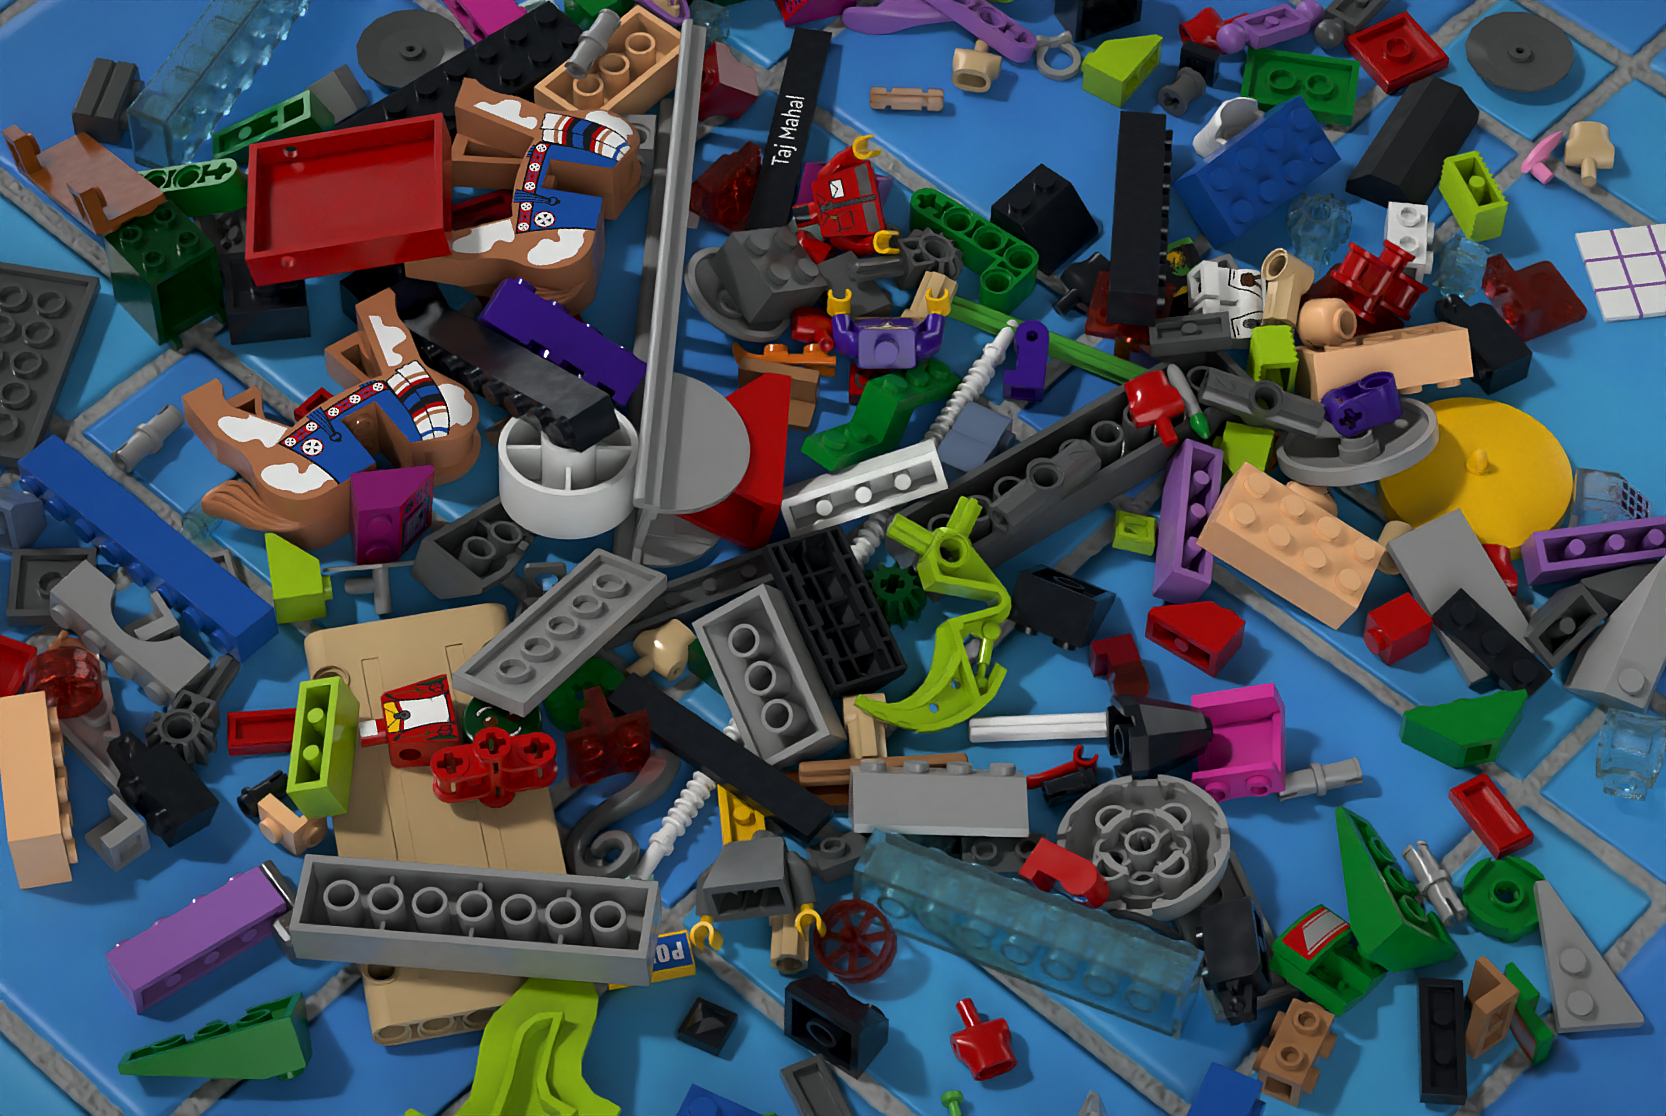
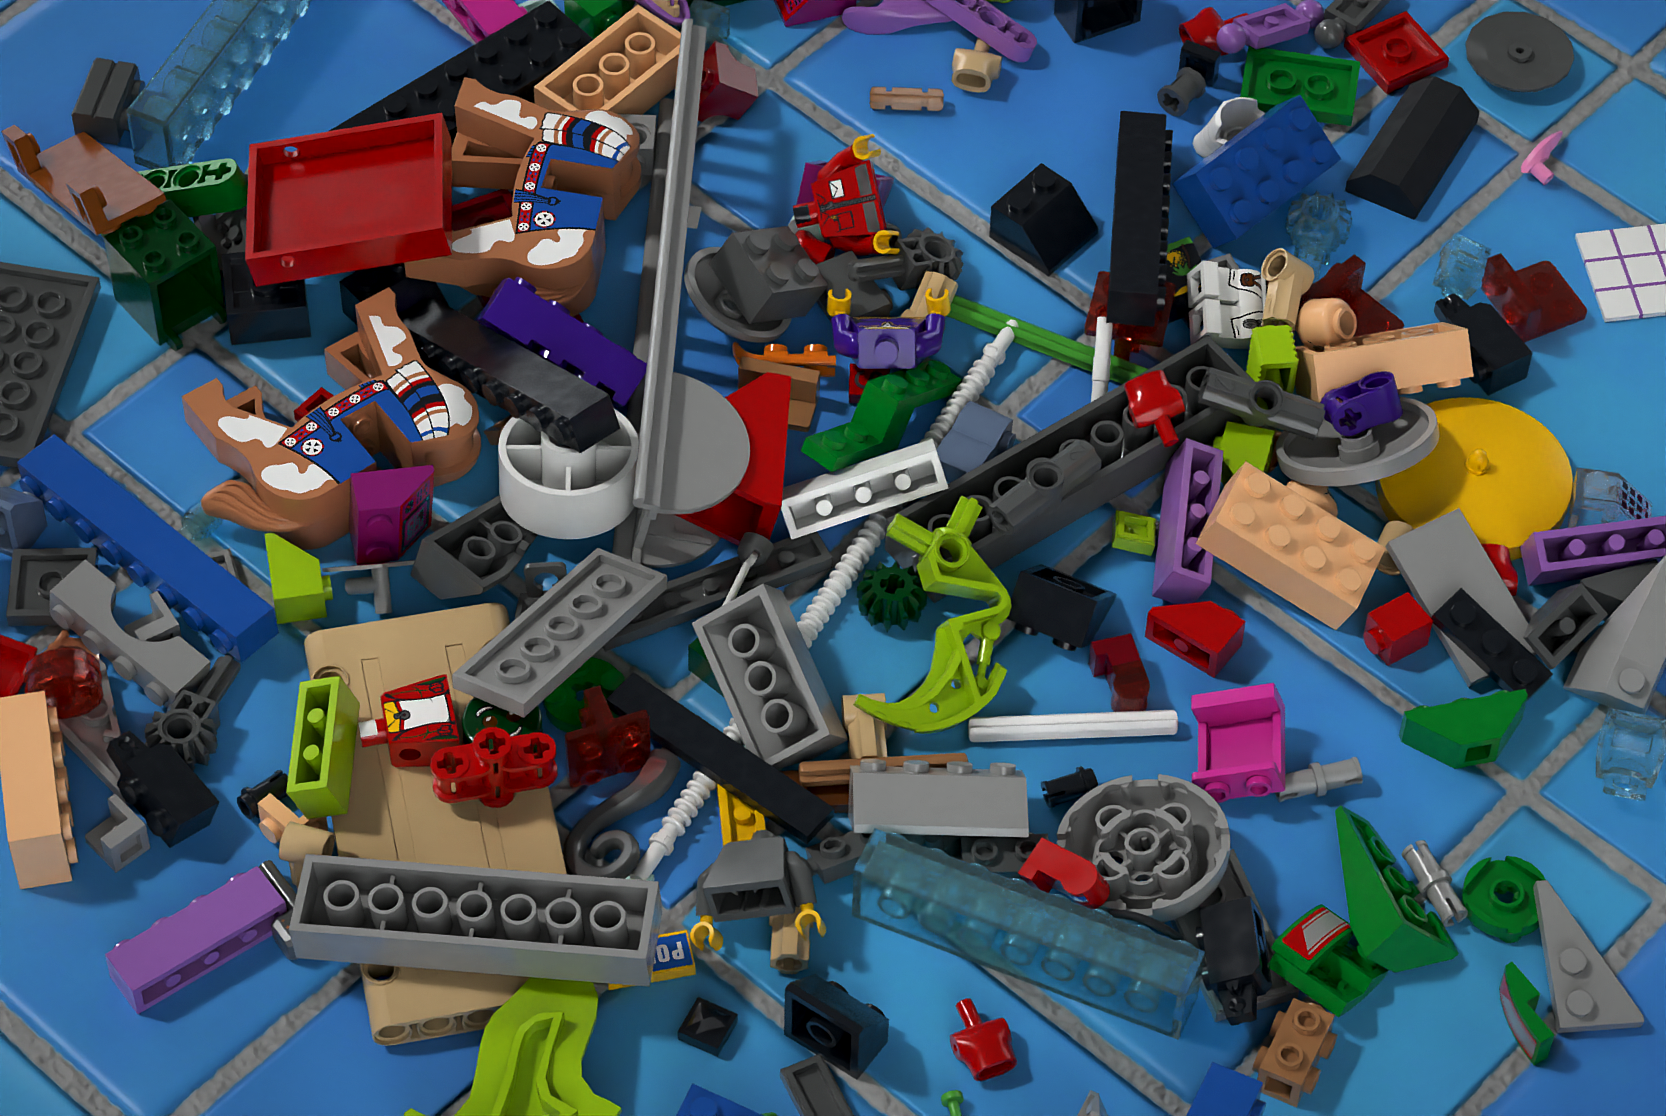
light grey pin [111,404,184,473] -> none
green wedge [117,992,313,1080] -> none
green slope [213,89,335,164] -> none
red tile [227,708,297,756] -> none
light grey panel [304,64,370,124] -> none
dark grey piece [356,9,465,90] -> none
light grey pin [564,9,622,80] -> none
tan piece [623,619,697,681] -> none
clear red bracket [689,141,761,235] -> none
black tile [745,27,832,231] -> none
black piece [762,524,908,700] -> none
red piece [790,307,834,352] -> none
clear red wheel [813,899,897,984] -> none
green beam [909,188,1039,315] -> none
dark purple leg [1003,320,1049,402] -> none
red piece [1026,745,1098,790] -> none
light grey piece [1034,31,1081,81] -> none
black piece [1052,252,1110,317] -> none
lime slope [1081,34,1163,108] -> none
black cone [1106,694,1213,780] -> none
dark grey plate [1149,311,1232,357] -> none
light grey piece [1167,364,1210,440] -> none
red axle [1330,239,1429,325] -> none
white brick [1383,202,1434,283] -> none
black plate [1416,977,1467,1106] -> none
lime brick [1438,150,1509,244] -> none
red tile [1448,773,1534,860] -> none
medium nougat panel [1464,956,1520,1060] -> none
tan piece [1564,121,1615,187] -> none
none -> tan piece [279,821,335,889]
none -> dark grey hinge [722,532,774,606]
none -> white piece [1091,317,1113,402]

